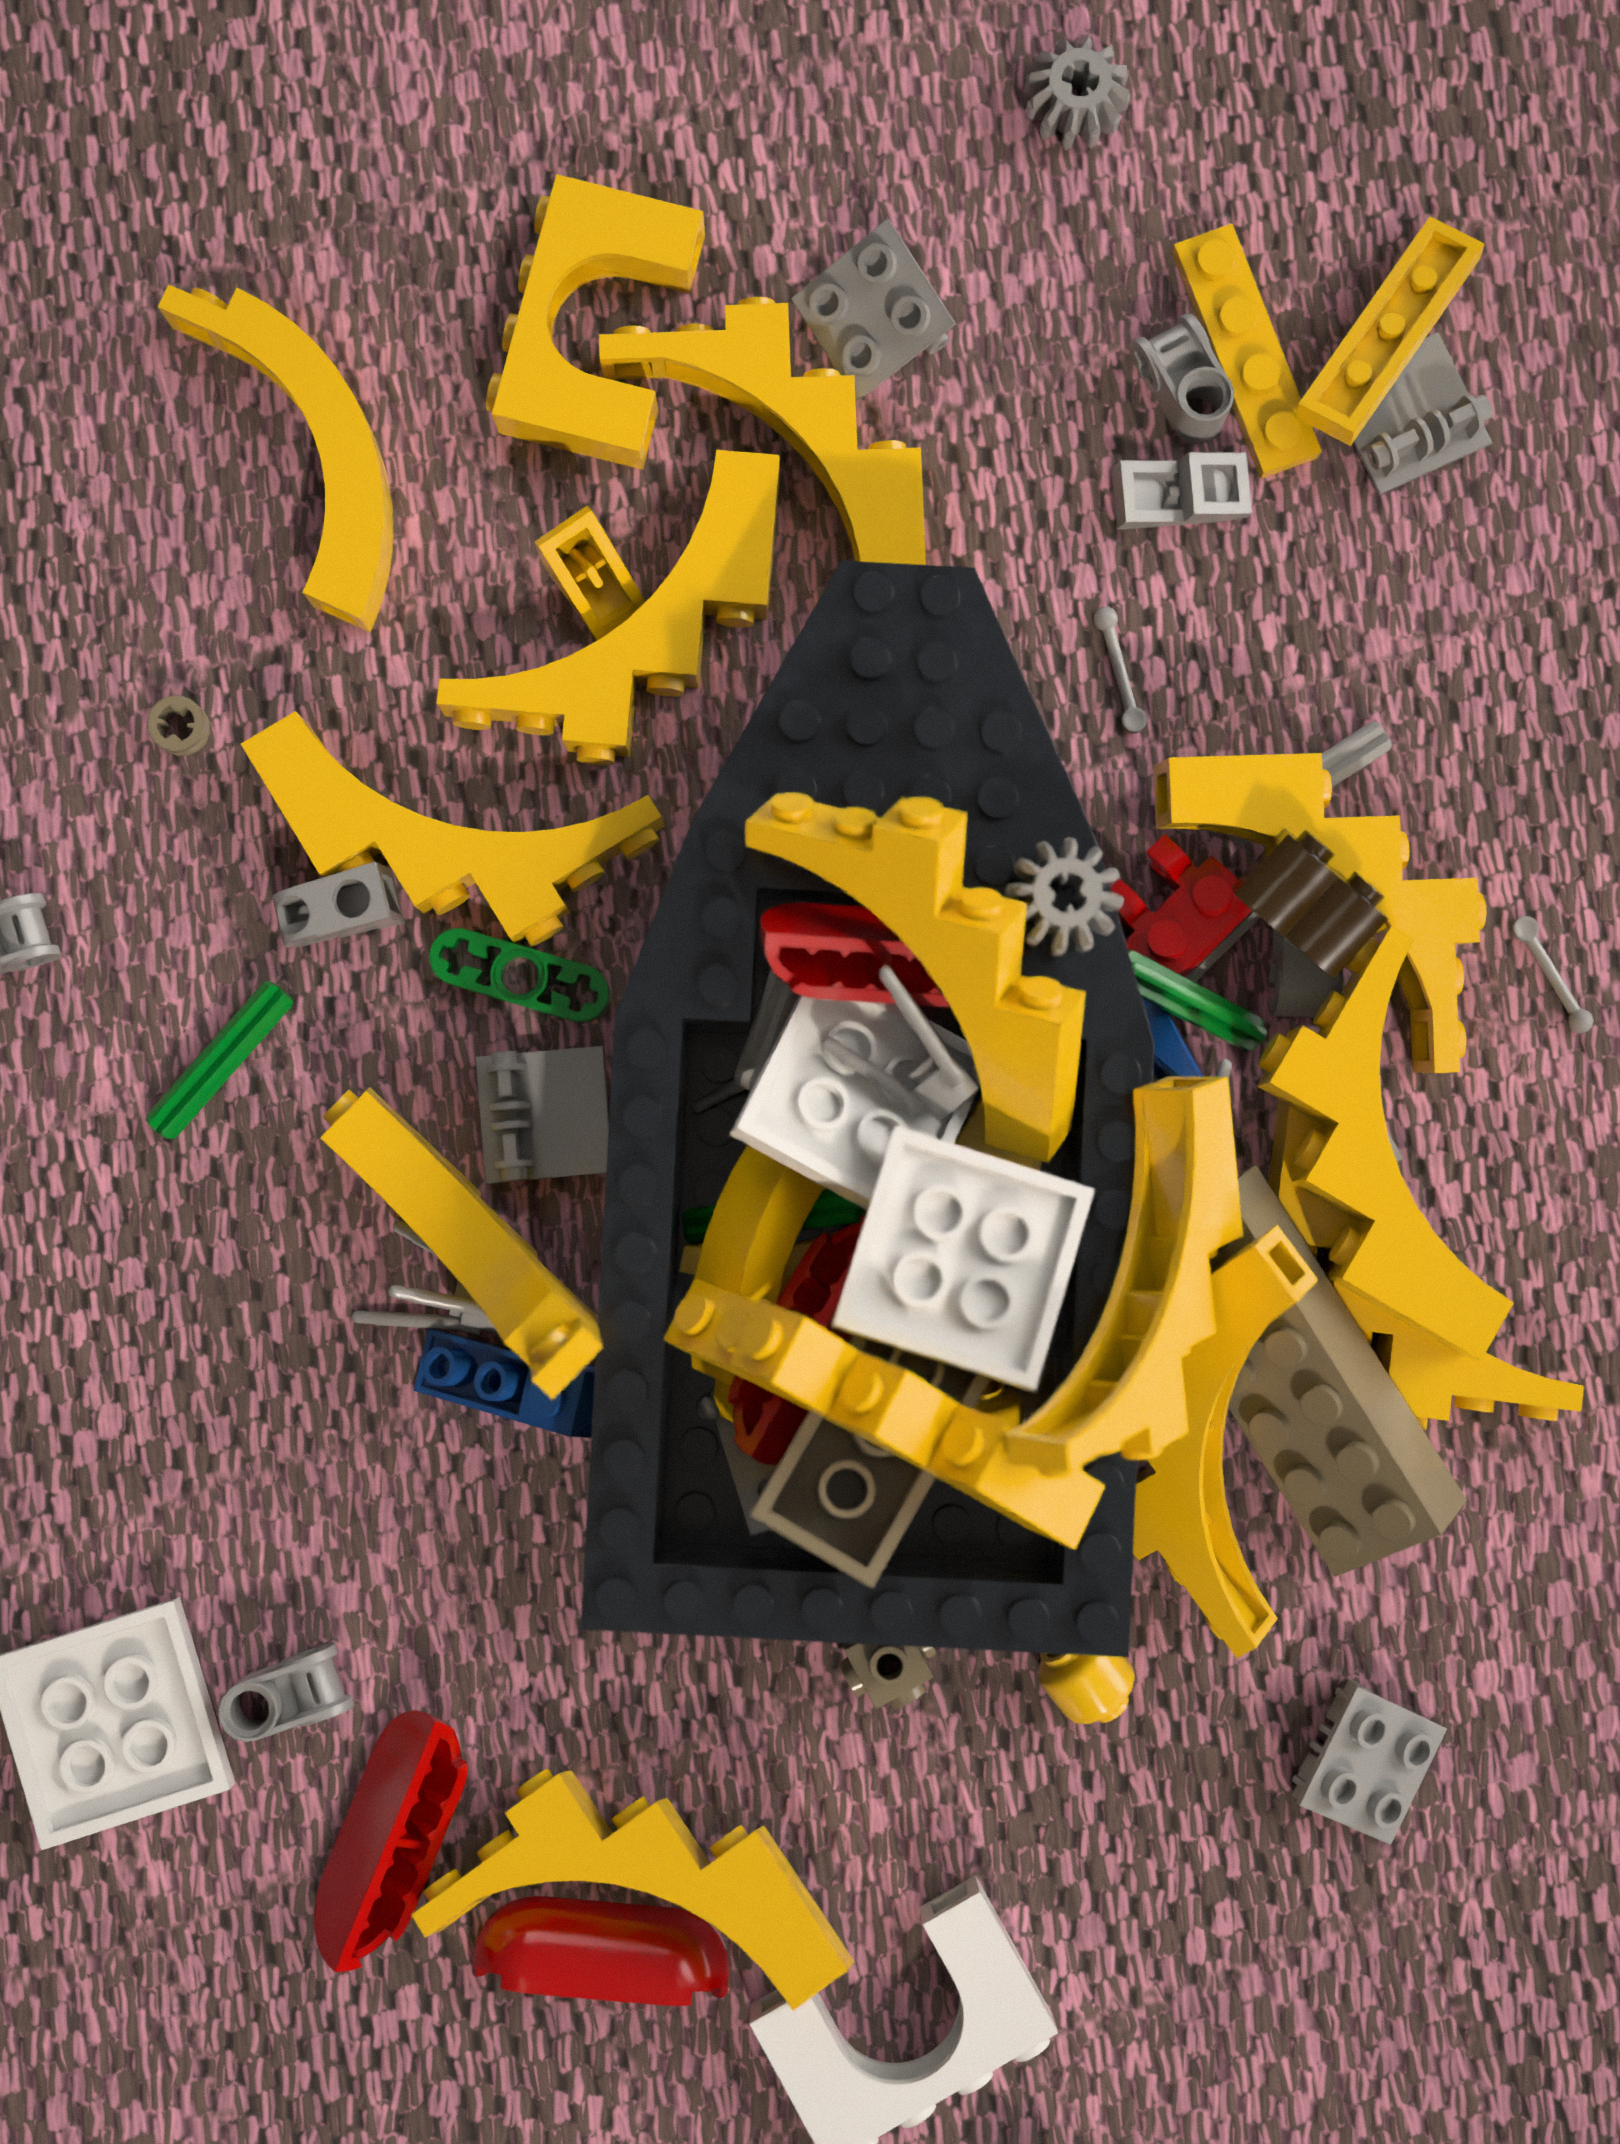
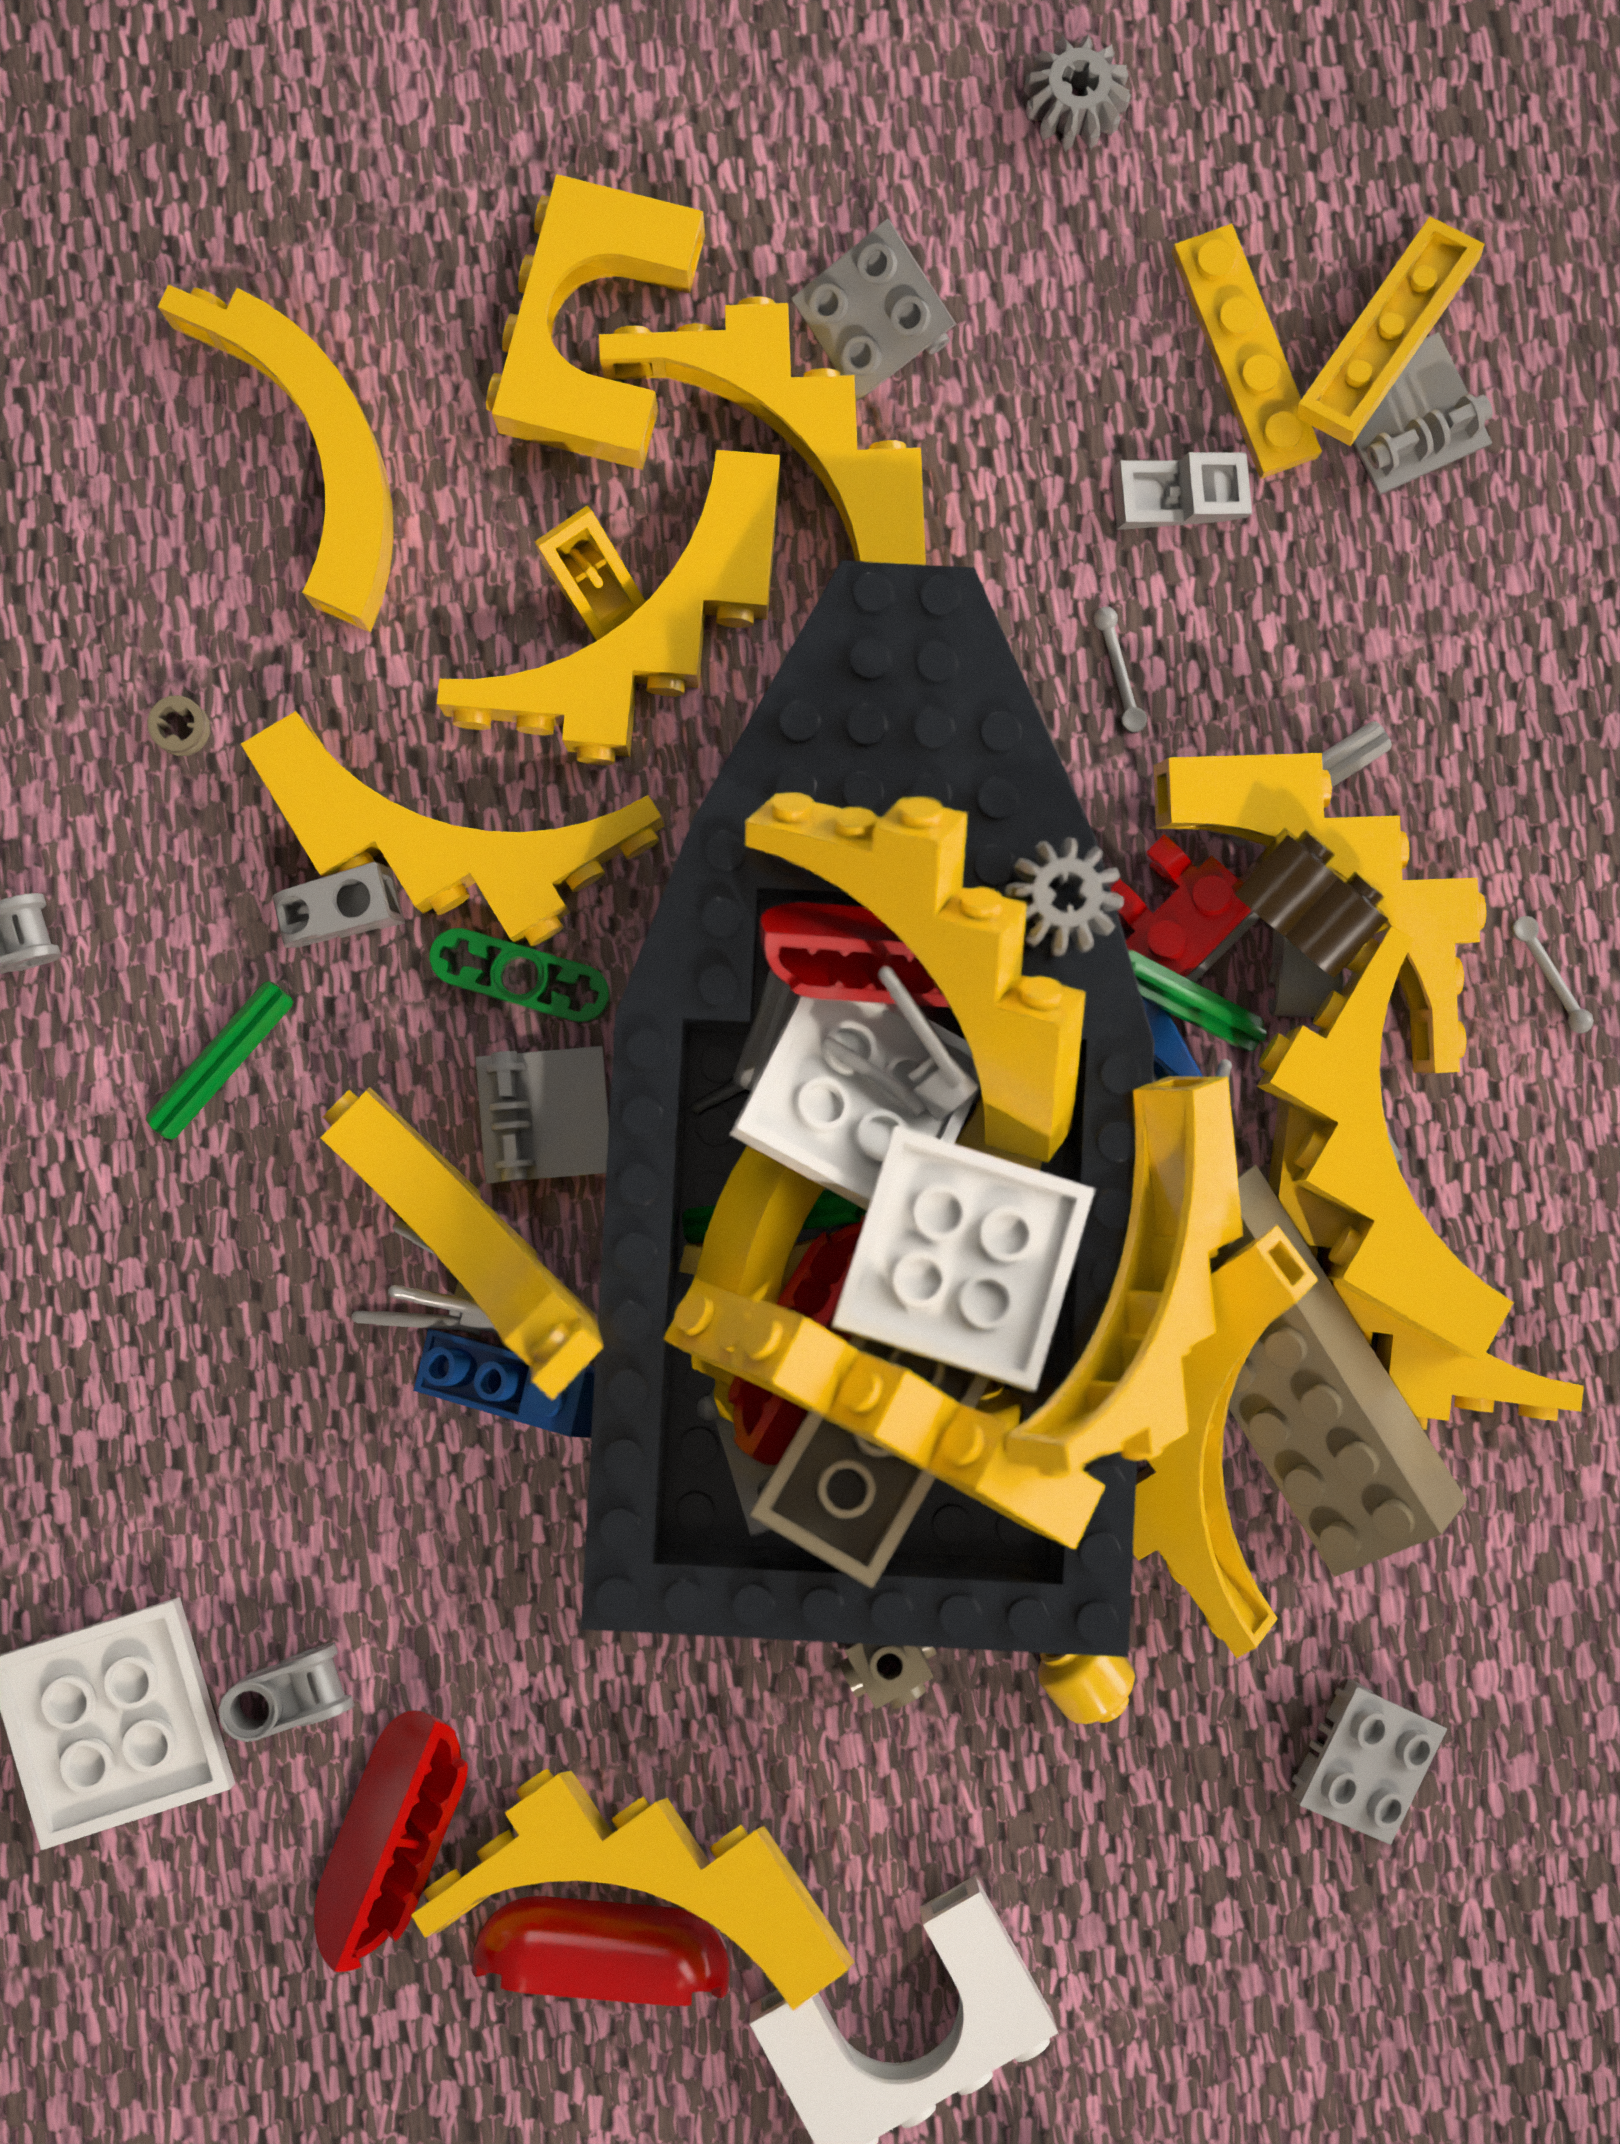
light grey piece [1130,313,1234,444] -> none

